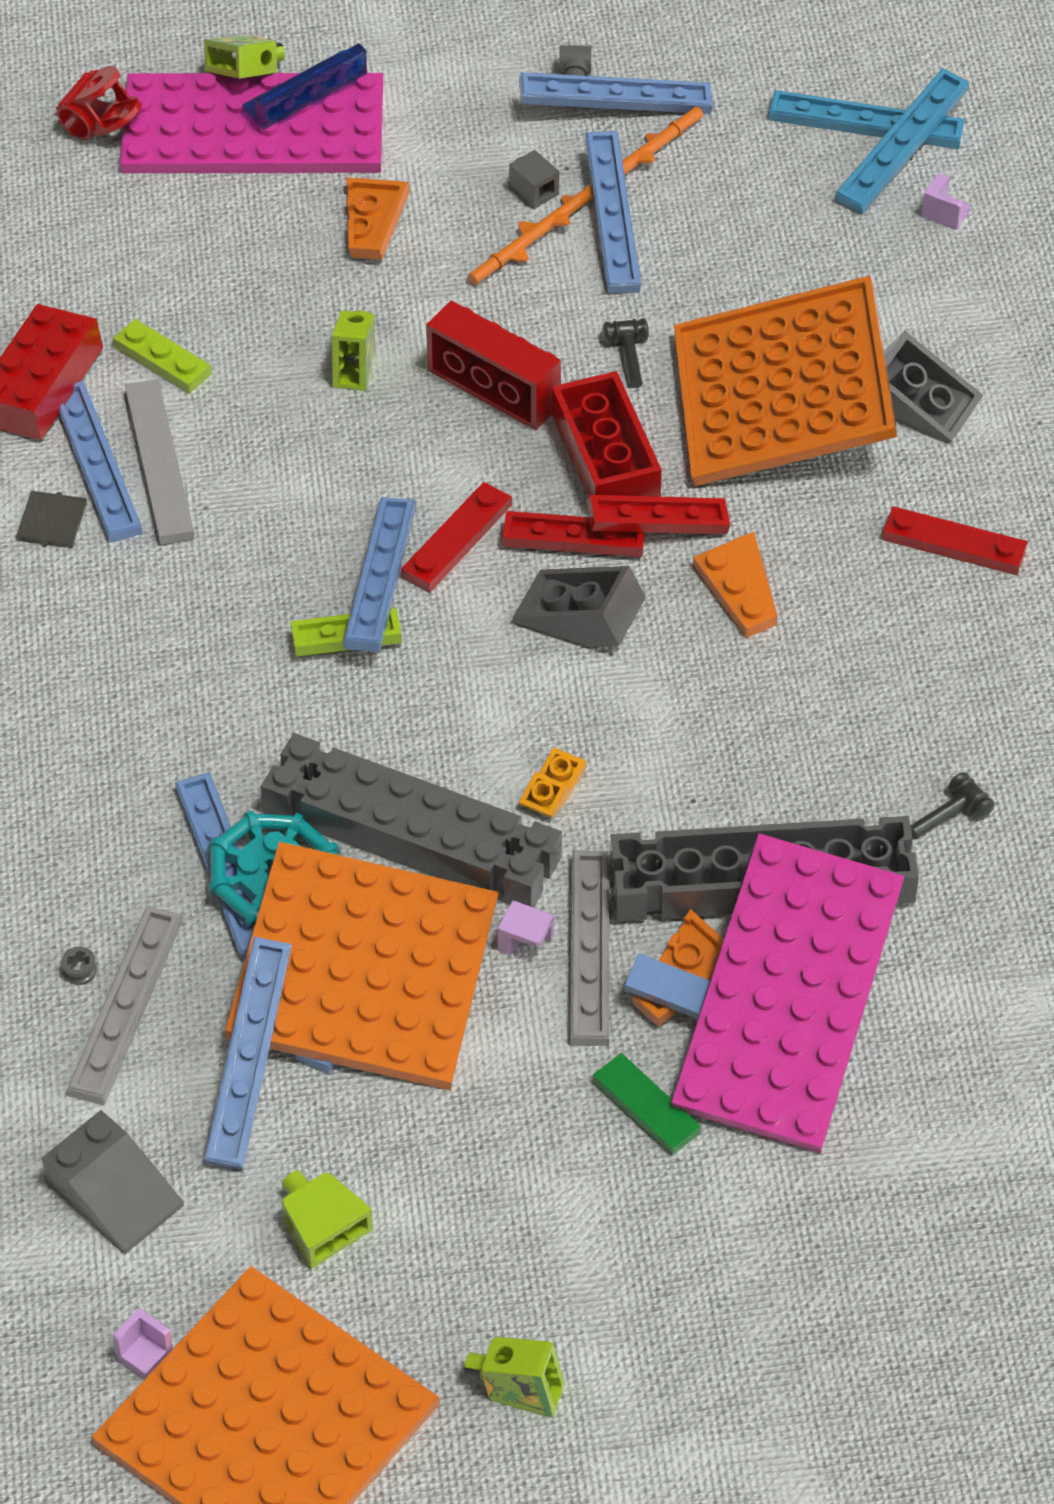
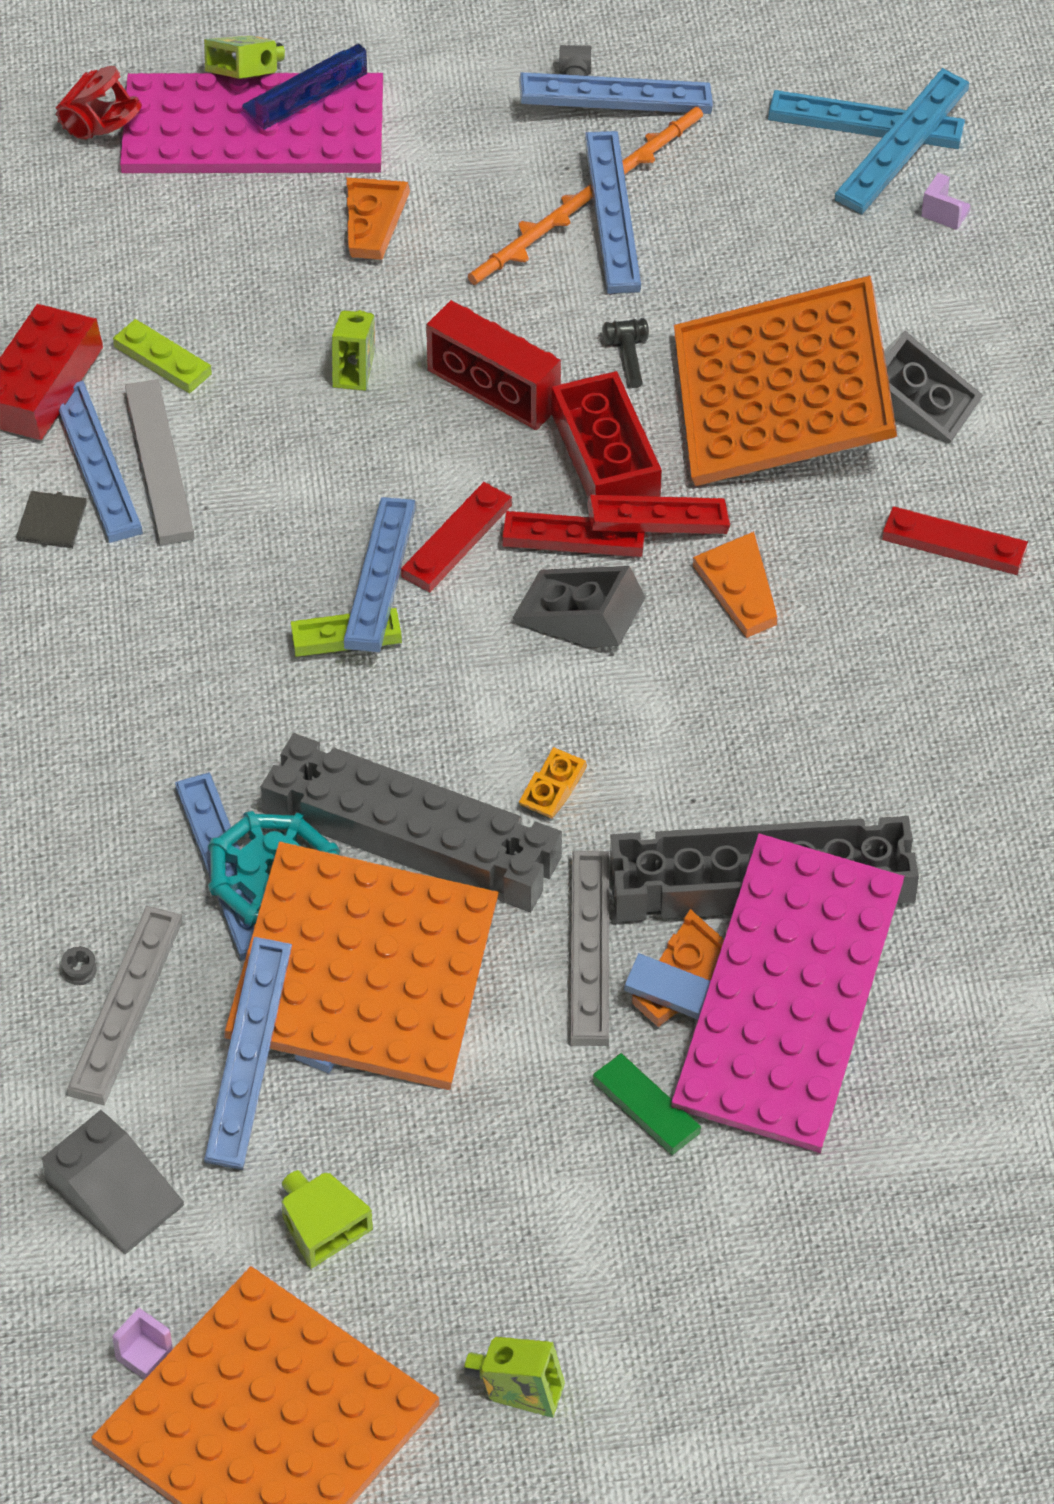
lavender panel [497,900,554,955] -> none
dark grey brick [509,150,559,209] -> none
pearl dark grey piece [910,772,995,839] -> none

